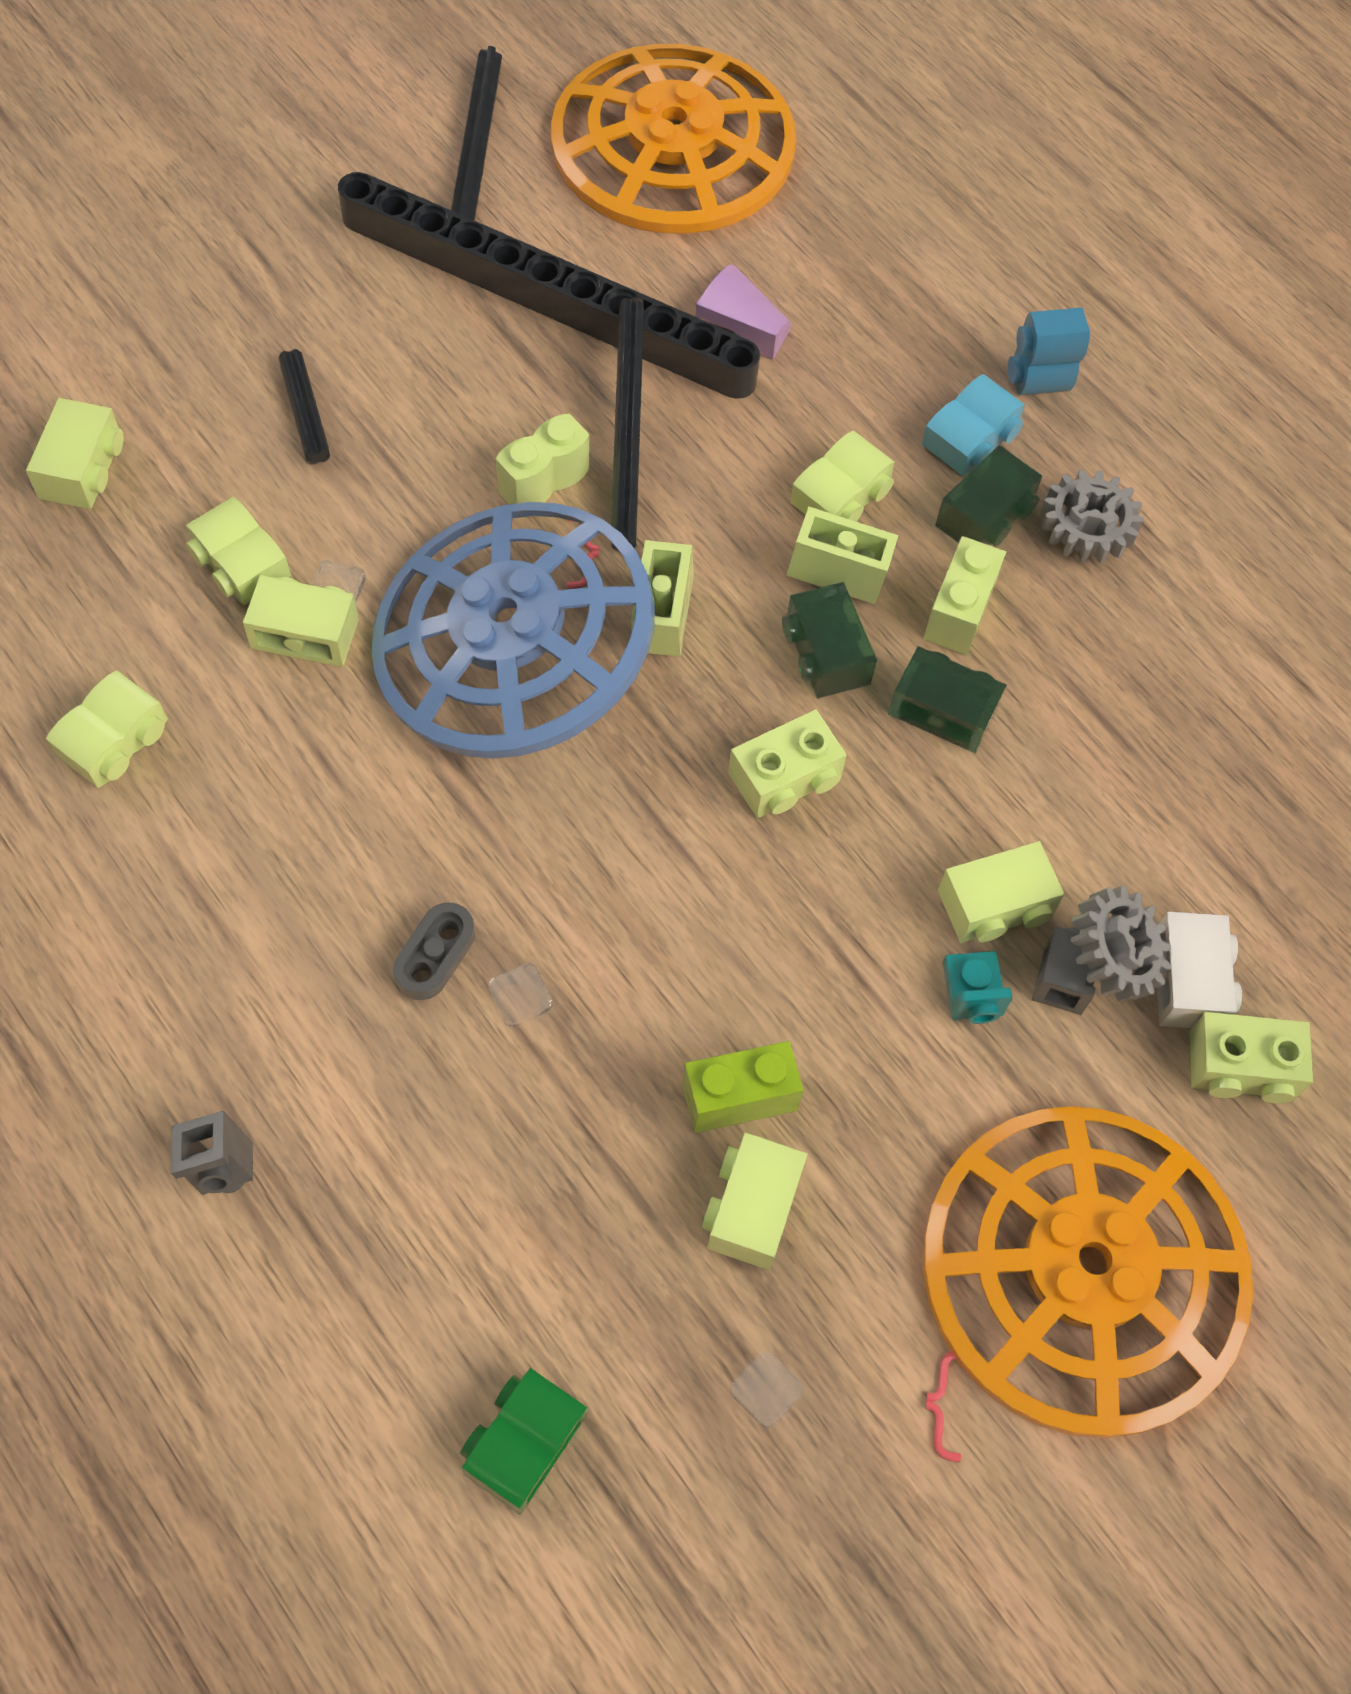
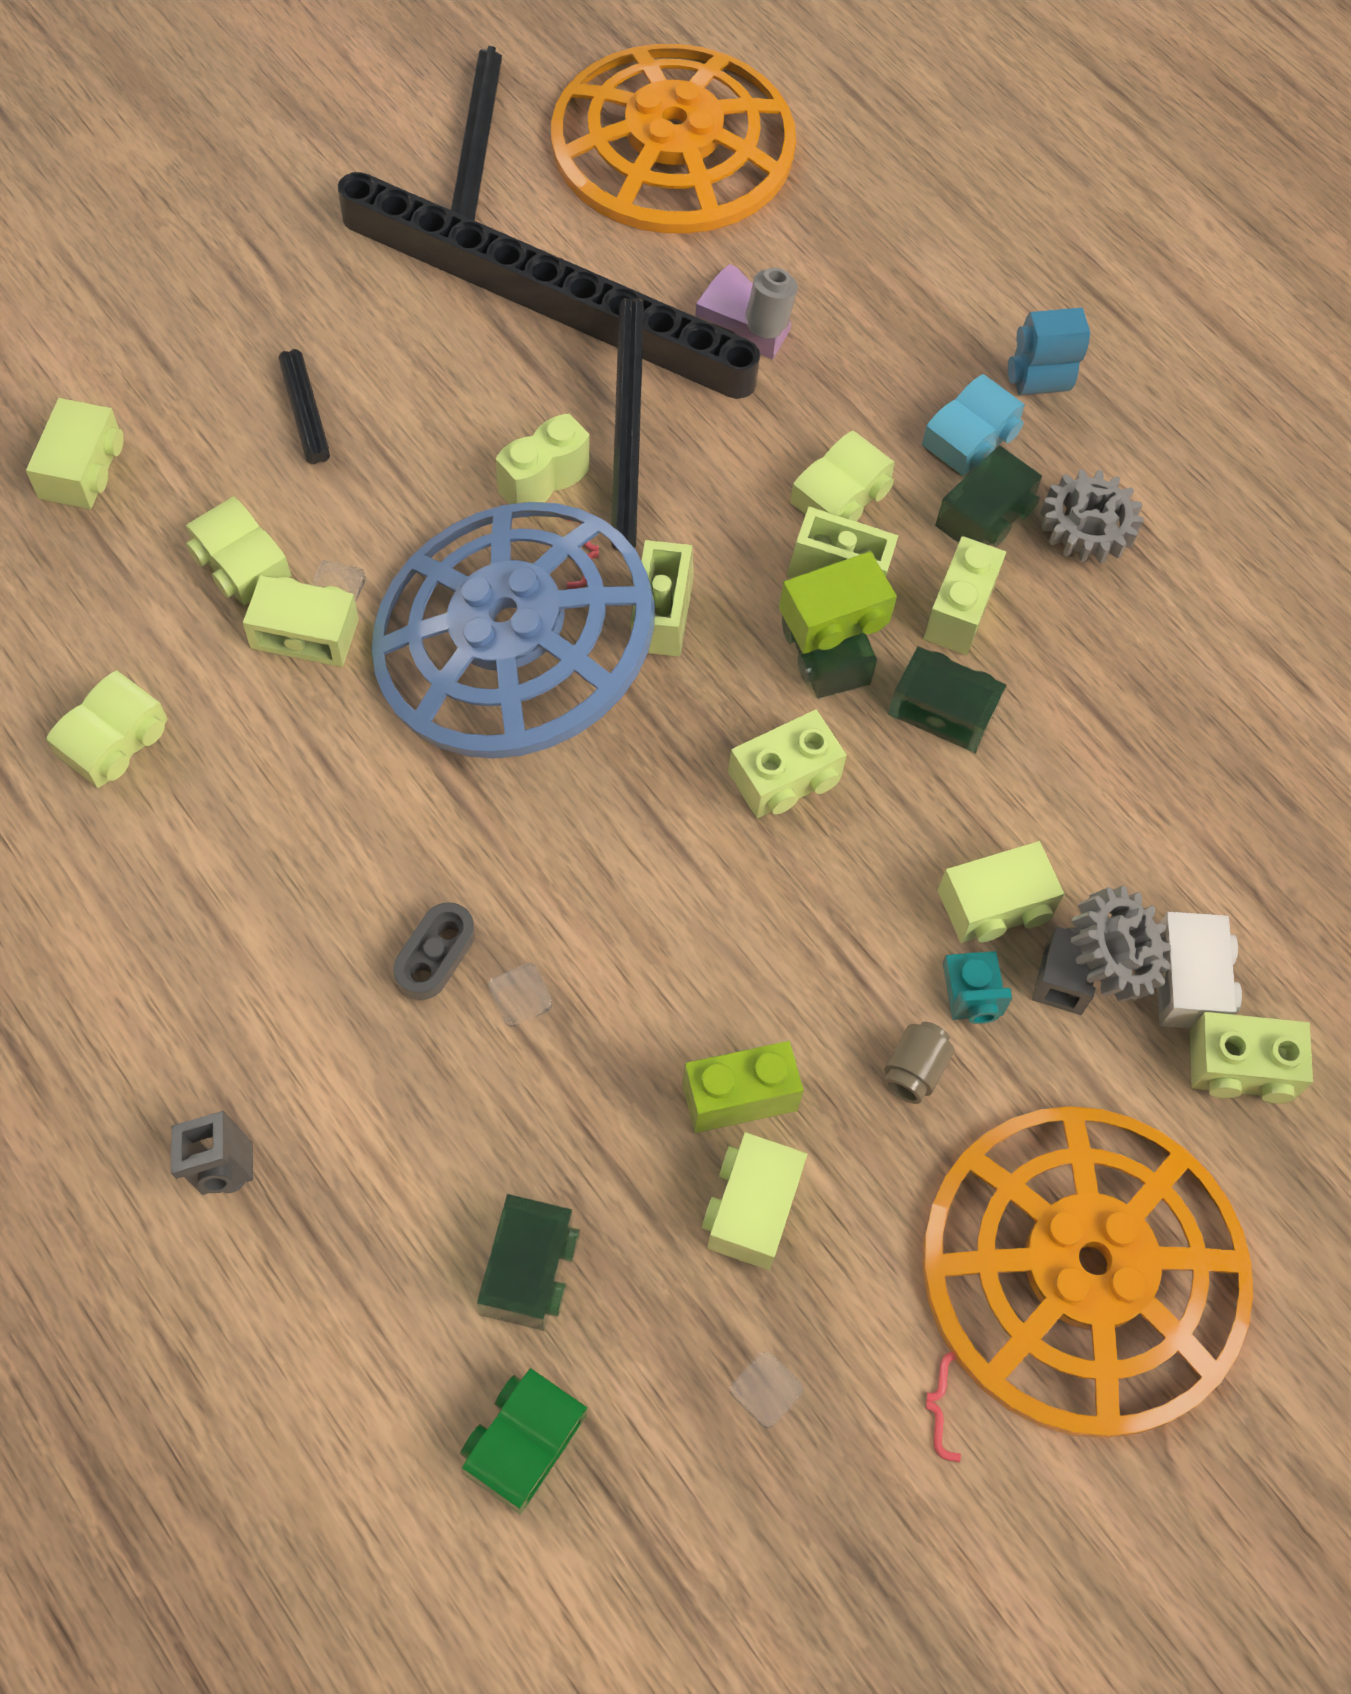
none -> clear green brick [477,1194,580,1331]
none -> light grey brick [745,268,798,339]
none -> lime brick [779,551,897,654]
none -> dark tan brick [883,1022,955,1104]

